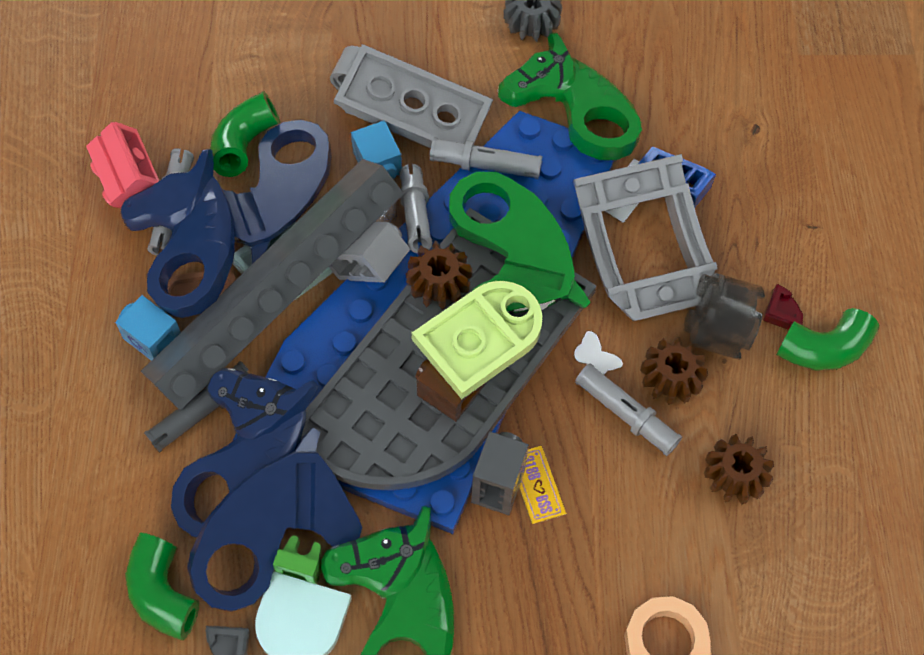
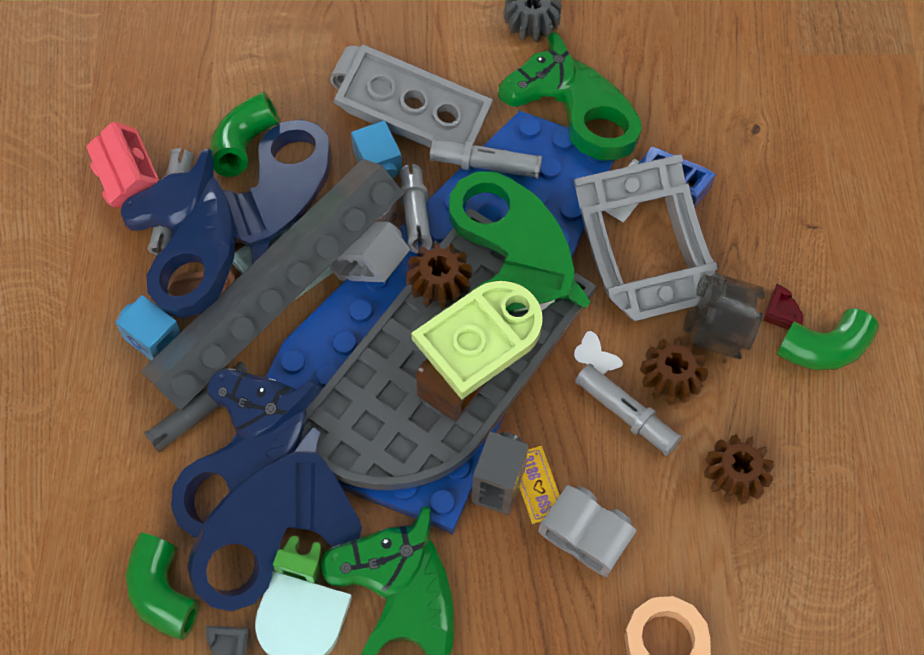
none -> light grey brick [538,485,637,578]

